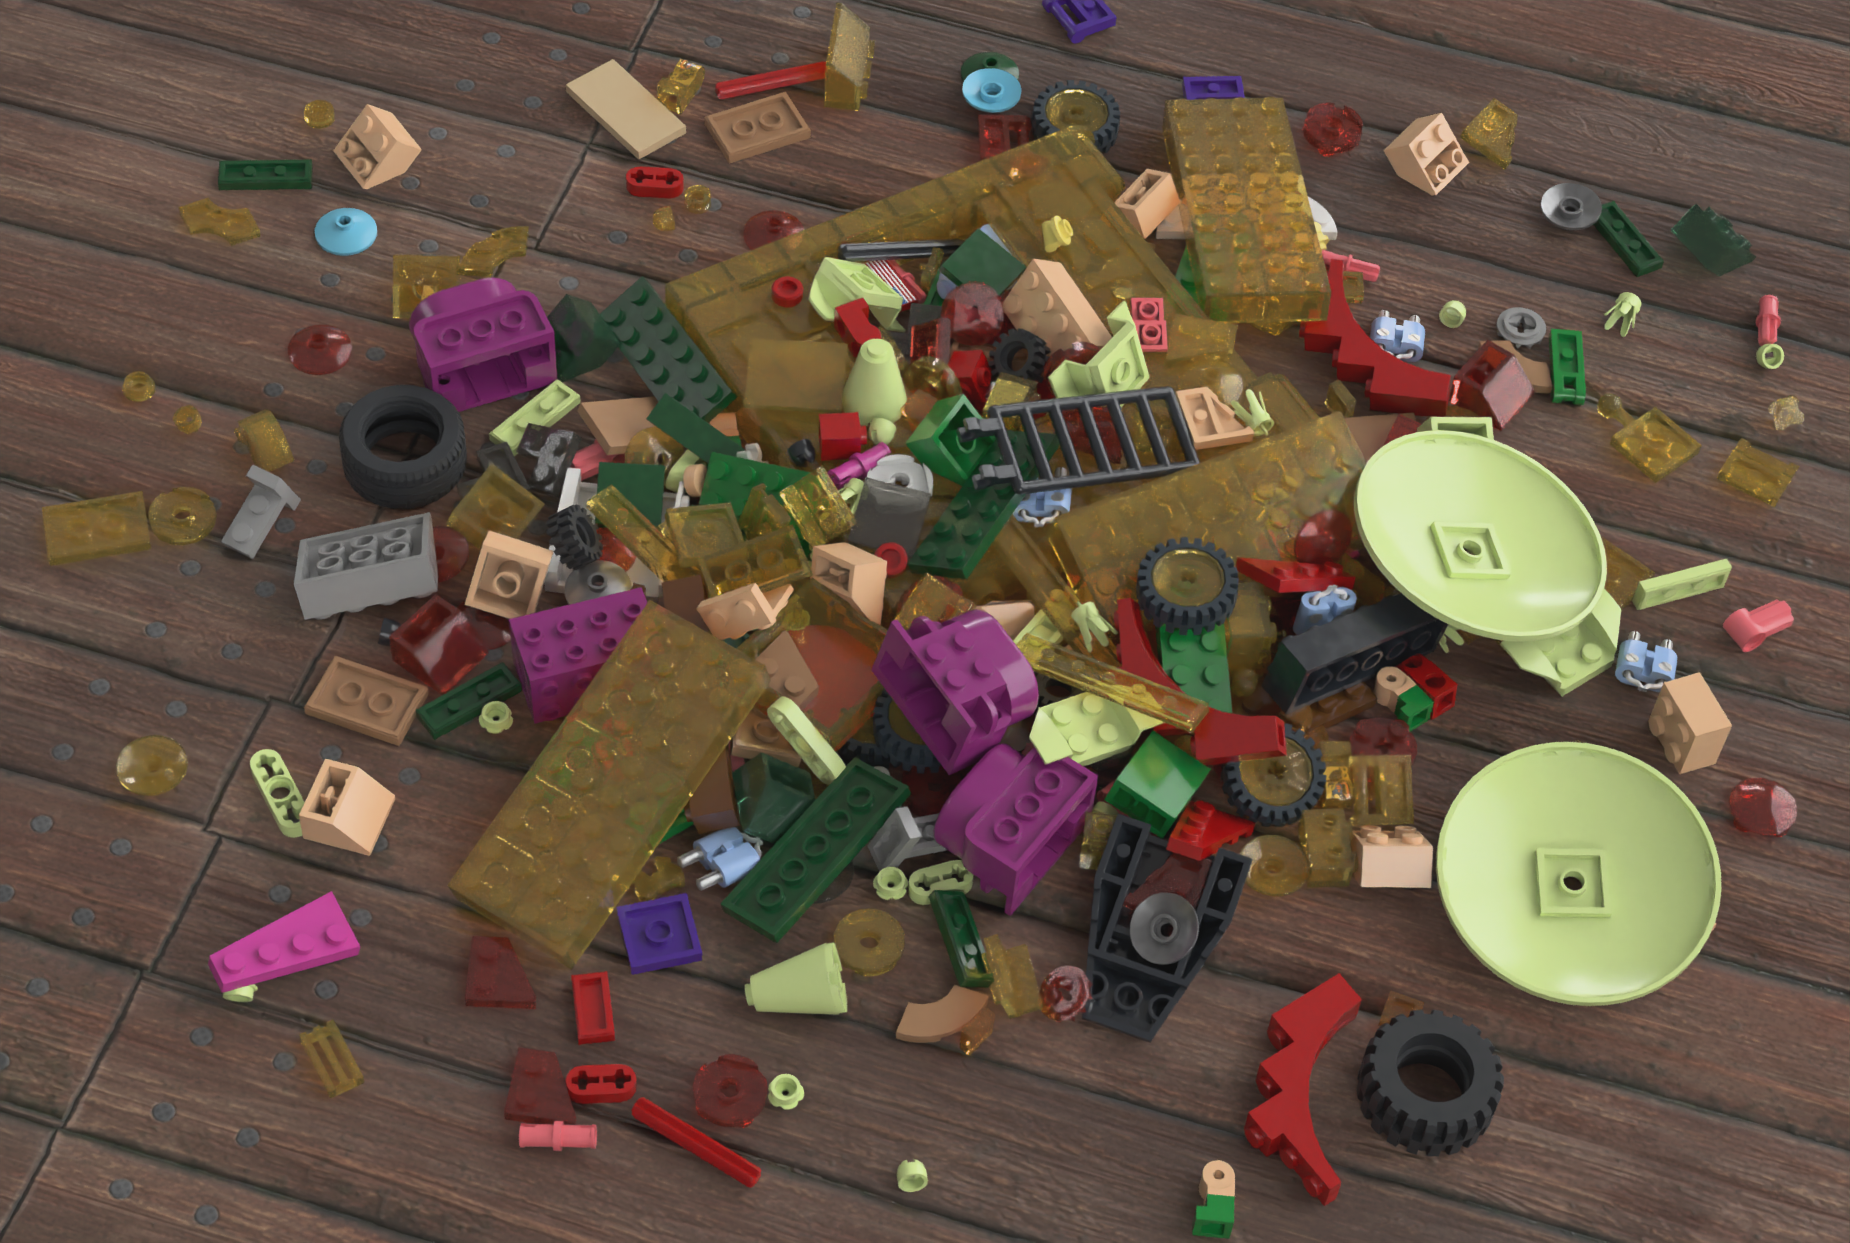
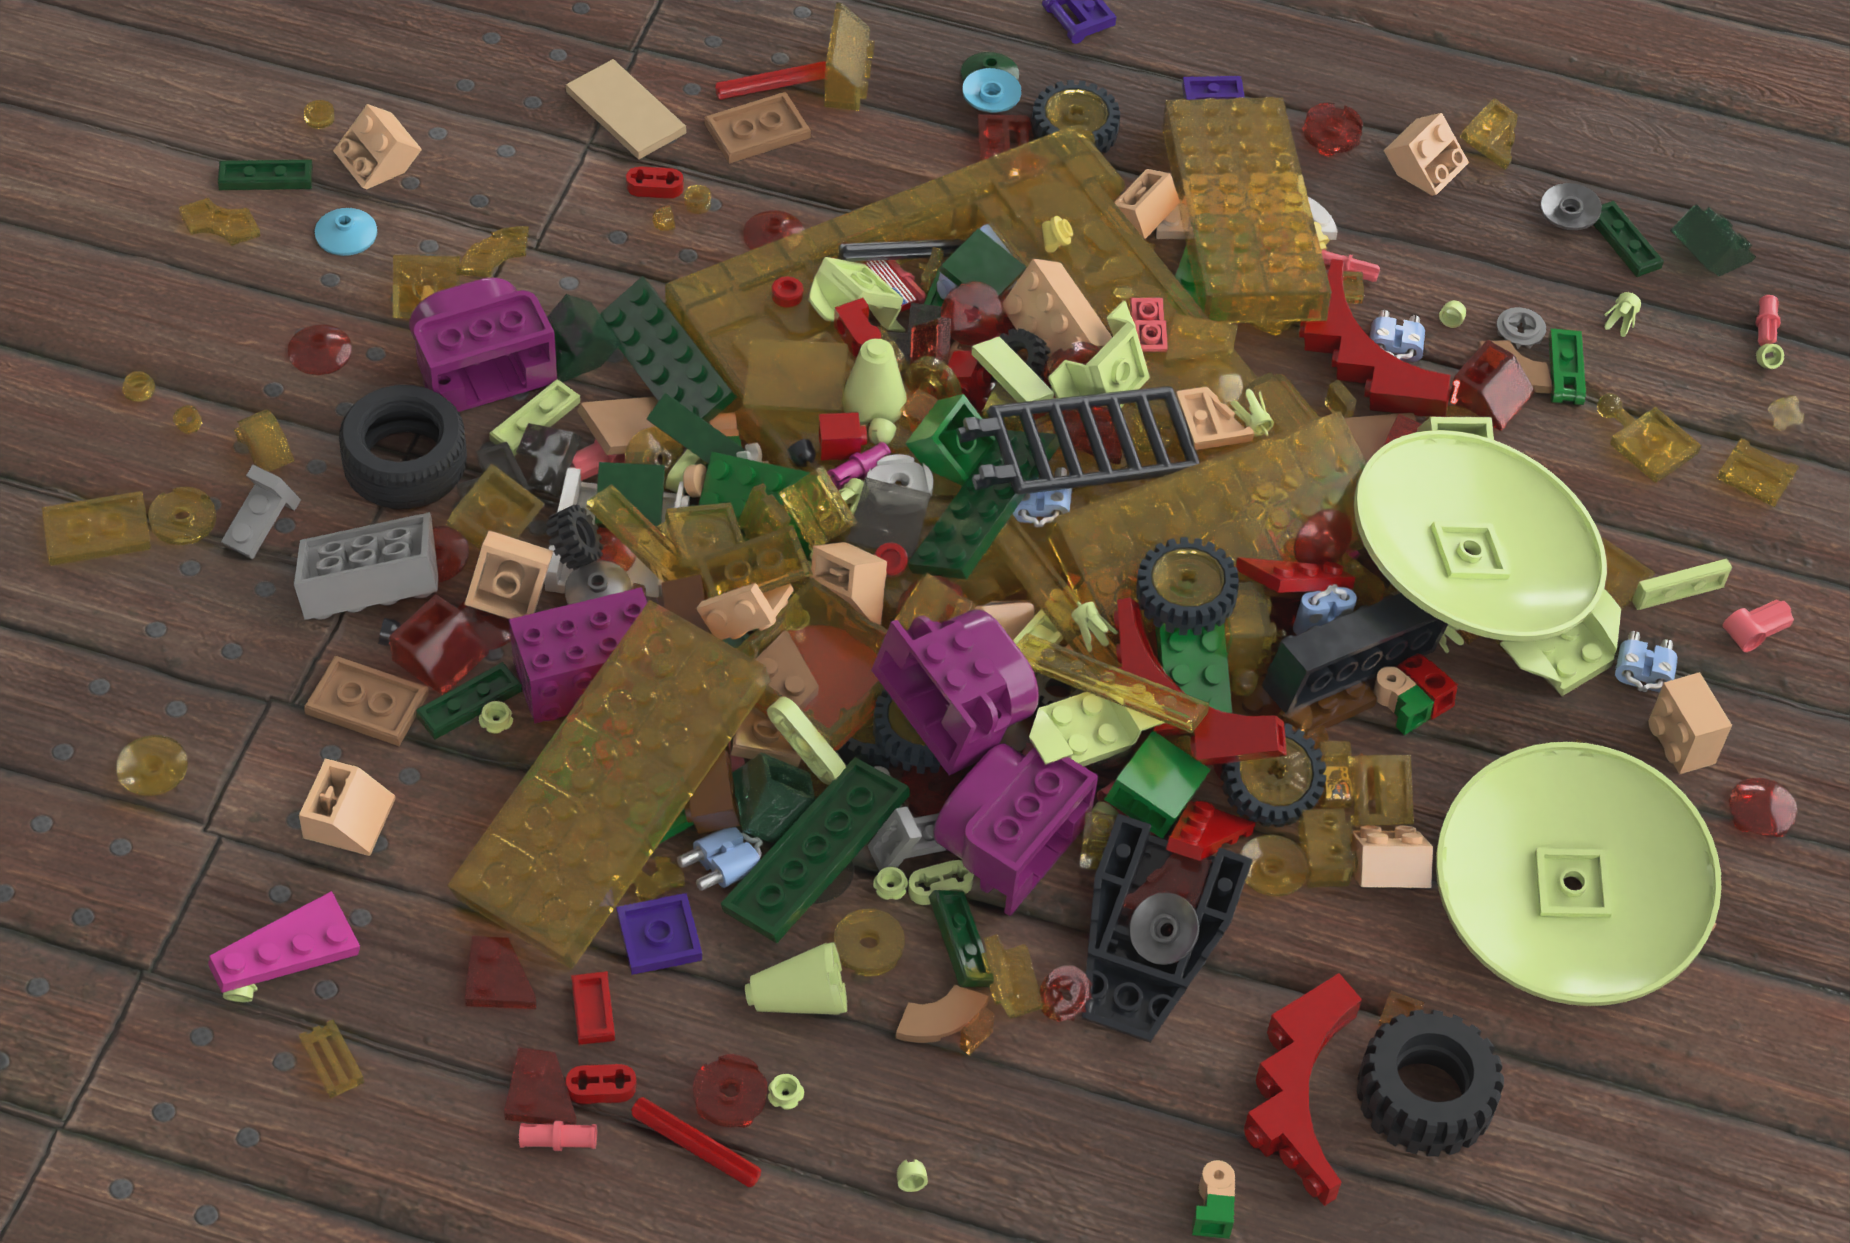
yellowish green beam [250,749,305,838] -> none
clear yellow leg [657,59,705,115] -> none
clear red plate [1347,718,1417,782] -> none
none -> yellowish green tile [971,337,1054,402]

